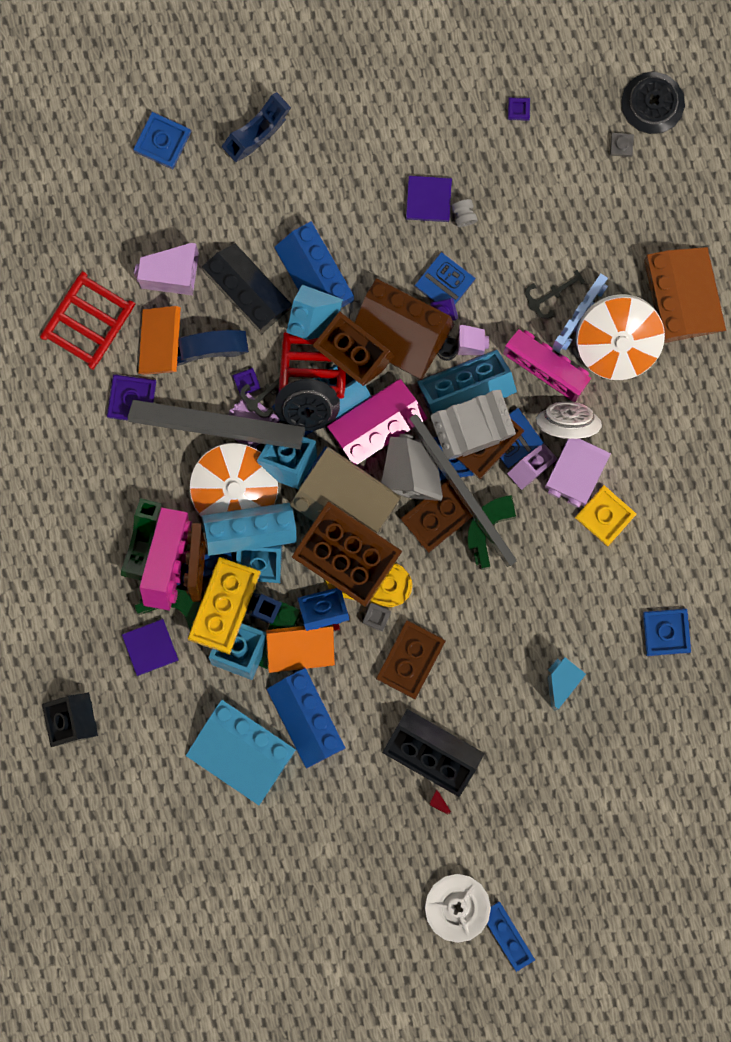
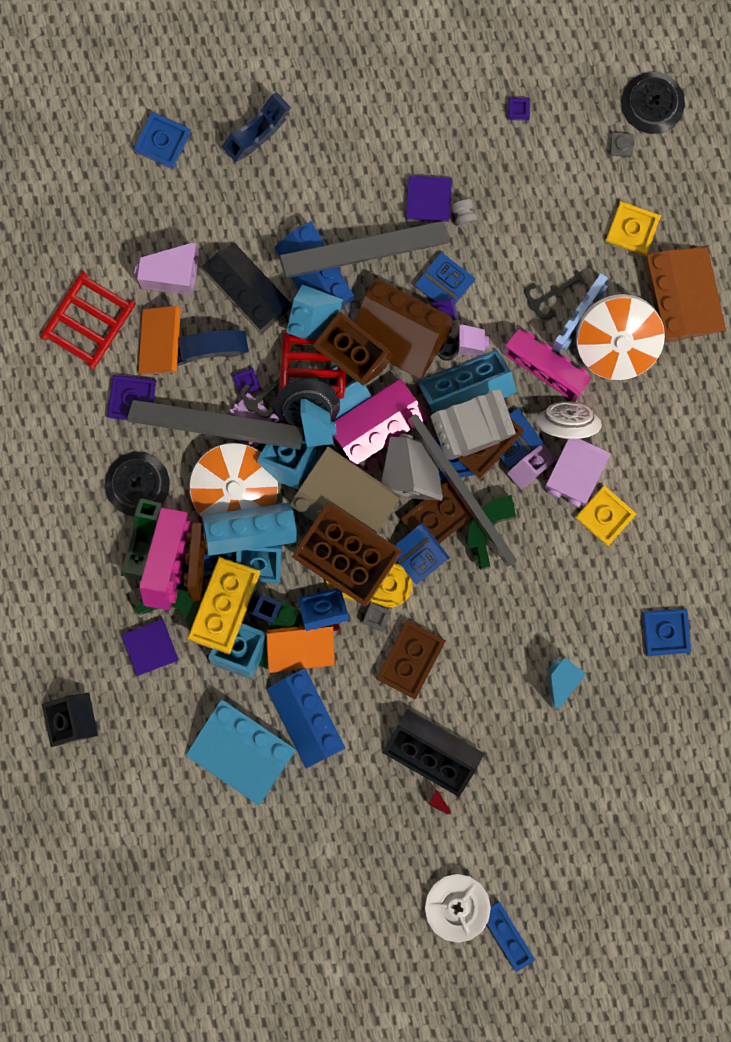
none -> black piece [105,452,170,516]
none -> dark grey tile [279,221,450,278]
none -> dark azure slope [301,399,337,447]
none -> blue tile [395,523,450,585]
none -> yellow tile [605,201,661,256]

